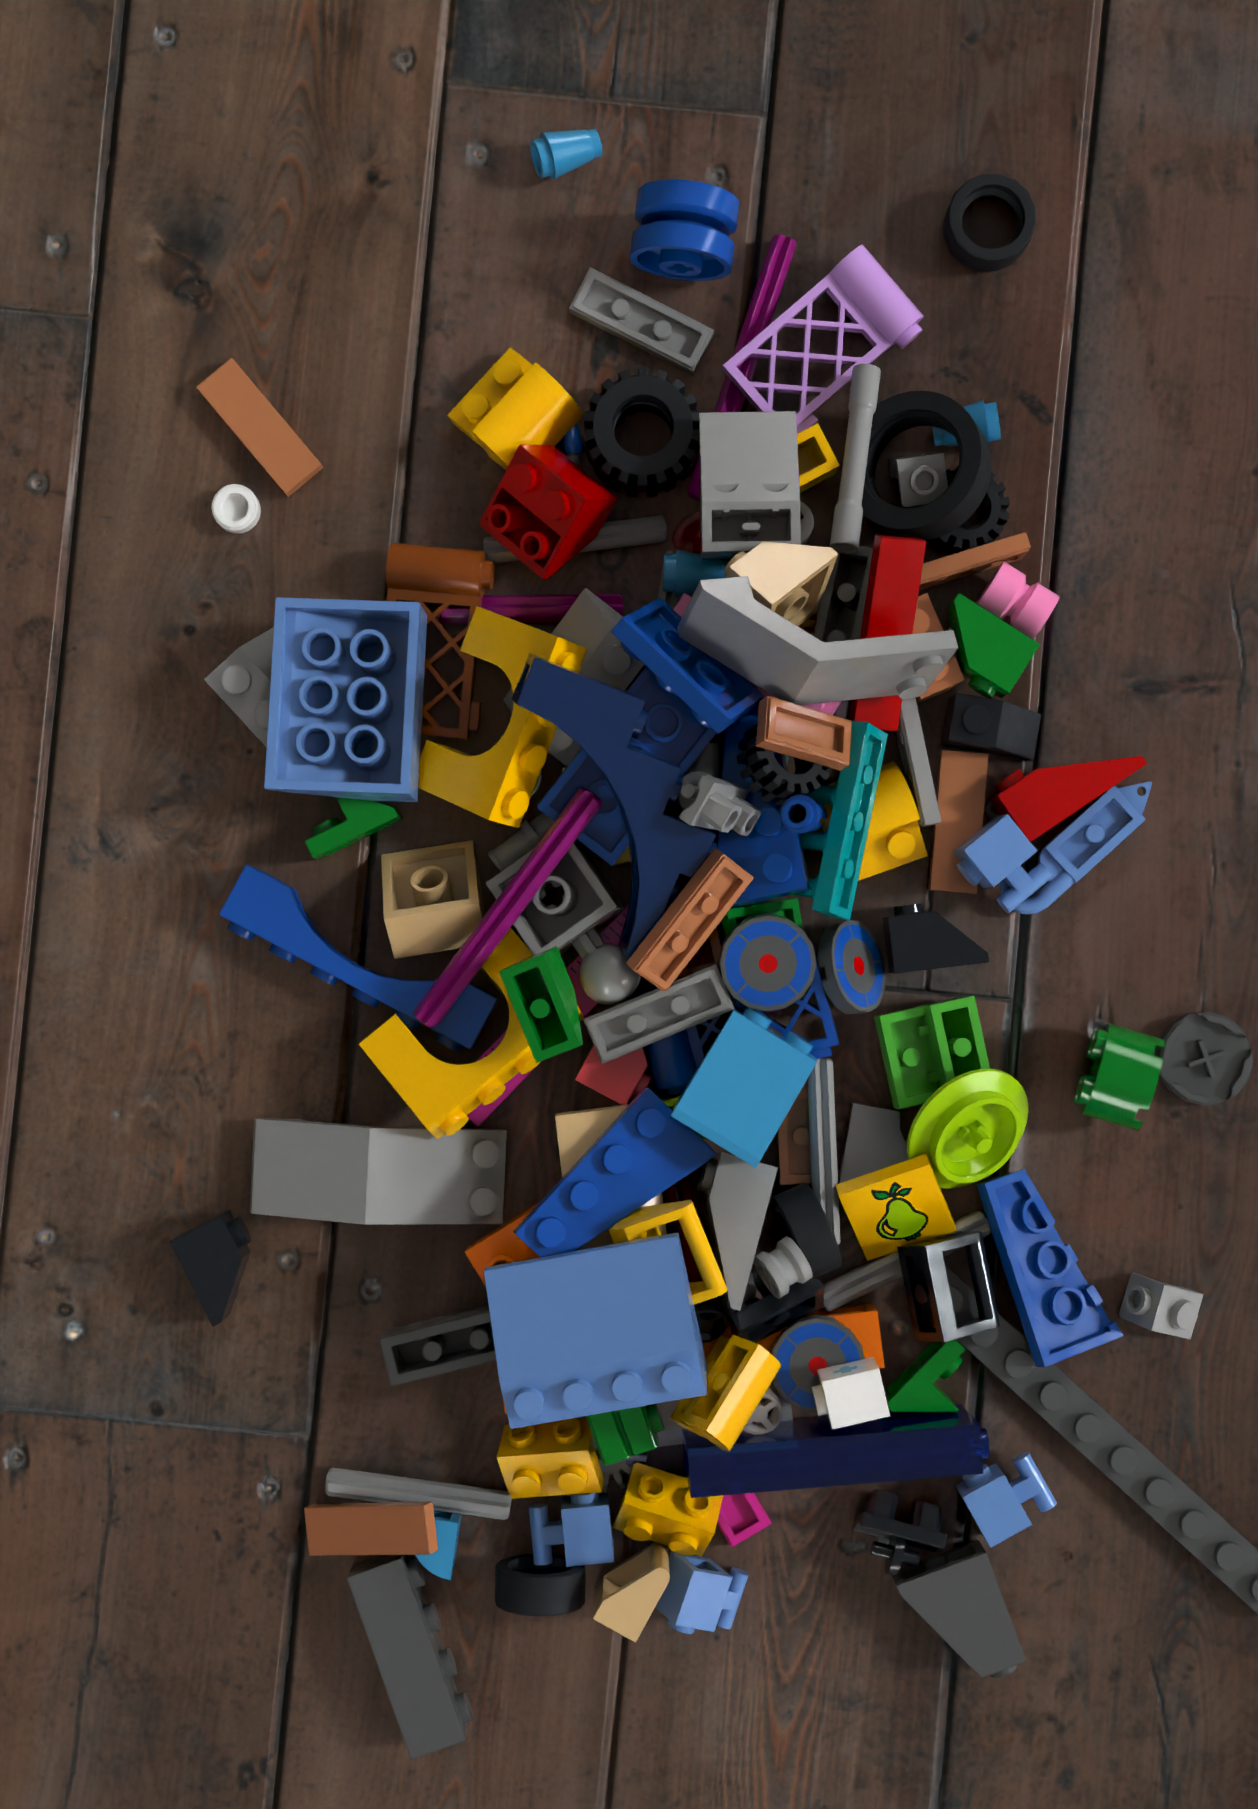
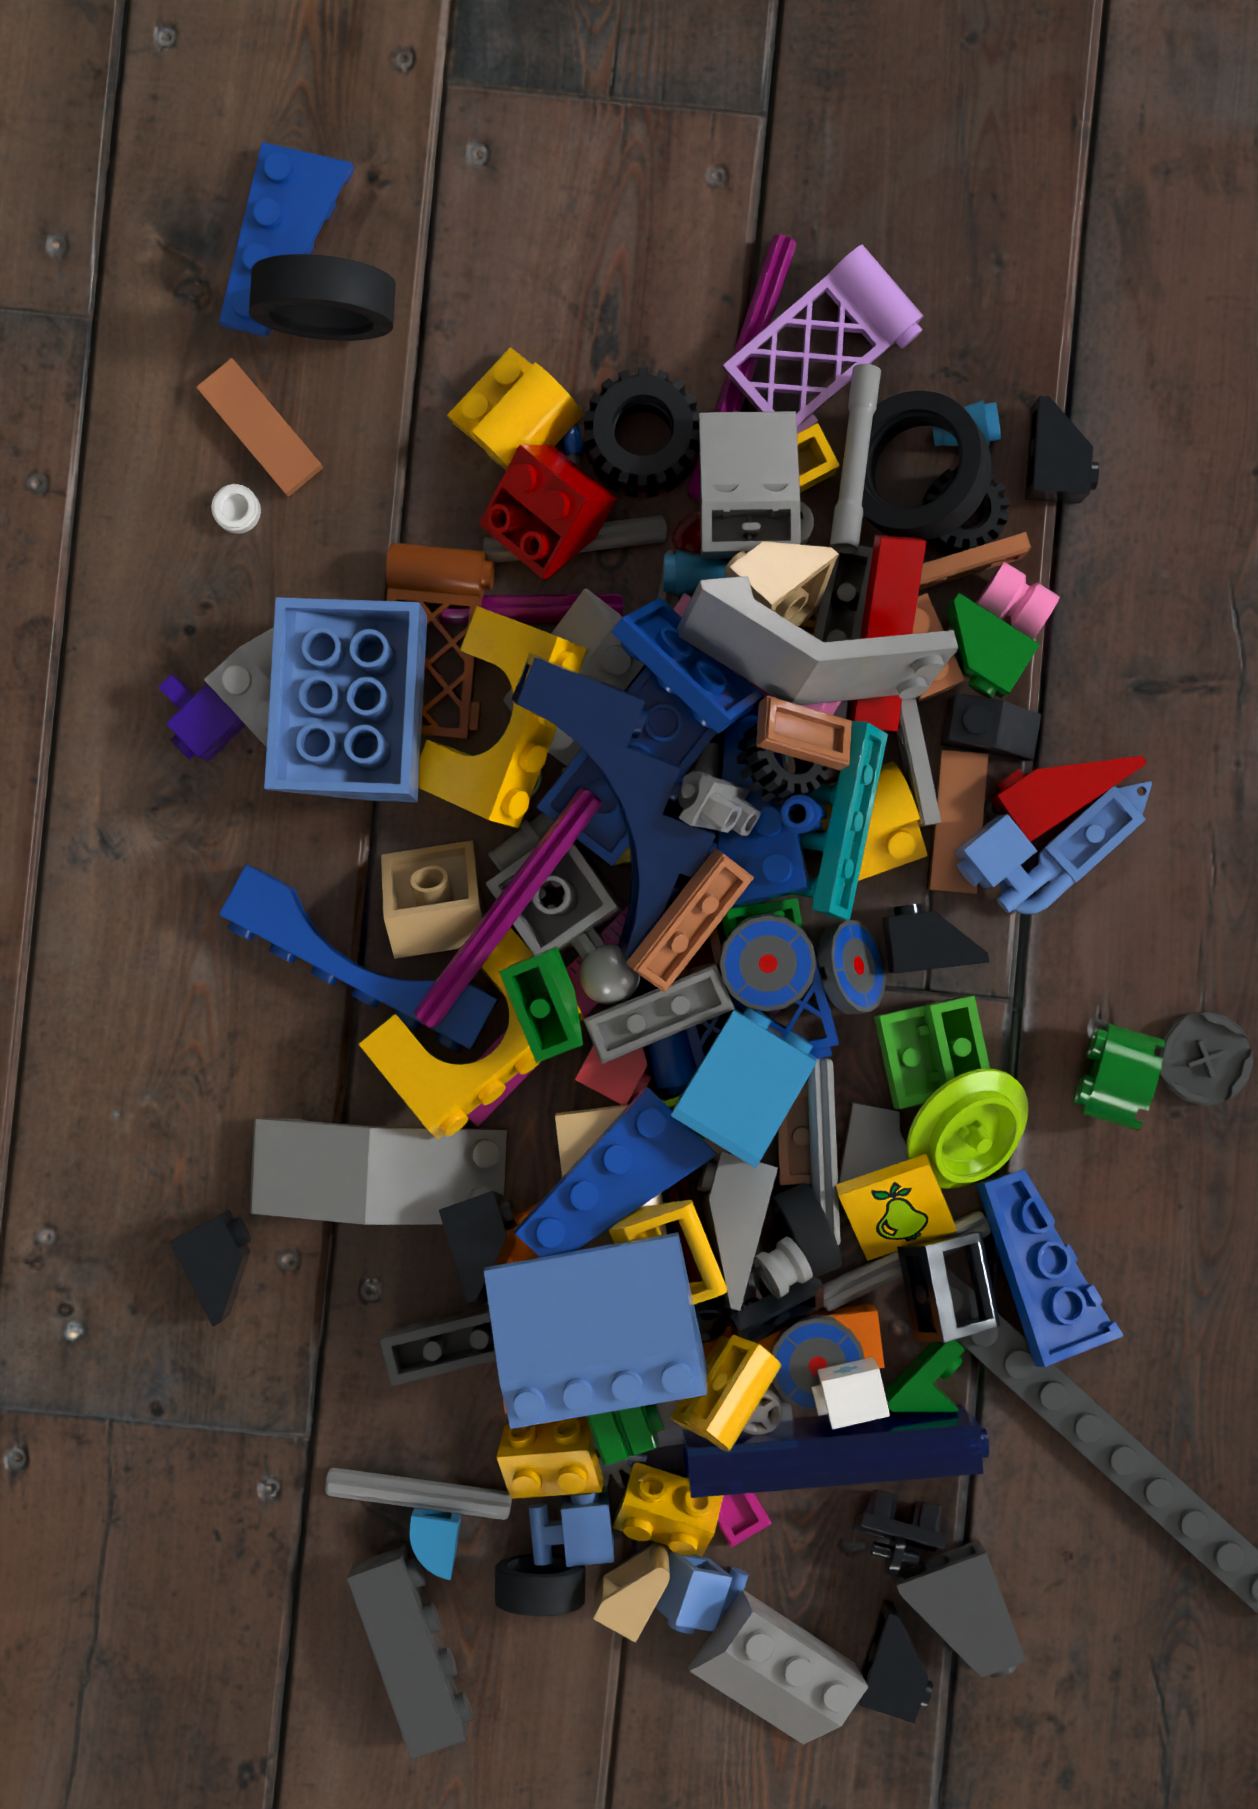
nougat tile [304,1501,438,1556] -> none
green slope [305,797,403,860] -> none
dark azure cone [530,128,602,180] -> none
light grey tile [569,267,714,376] -> none
blue wheel [630,179,740,281] -> none
light grey bracket [888,451,948,507] -> none
black tyre [943,174,1036,272] -> none
medium blue brick [956,1452,1057,1548] -> none
light grey bracket [1119,1273,1204,1340] -> none
none -> dark purple brick [158,674,246,762]
none -> blue wing [219,142,355,338]
none -> black tyre [249,254,396,341]
none -> black slope [439,1191,519,1305]
none -> light grey slope [688,1589,869,1745]
none -> black slope [859,1600,933,1724]
none -> black slope [1025,396,1099,503]

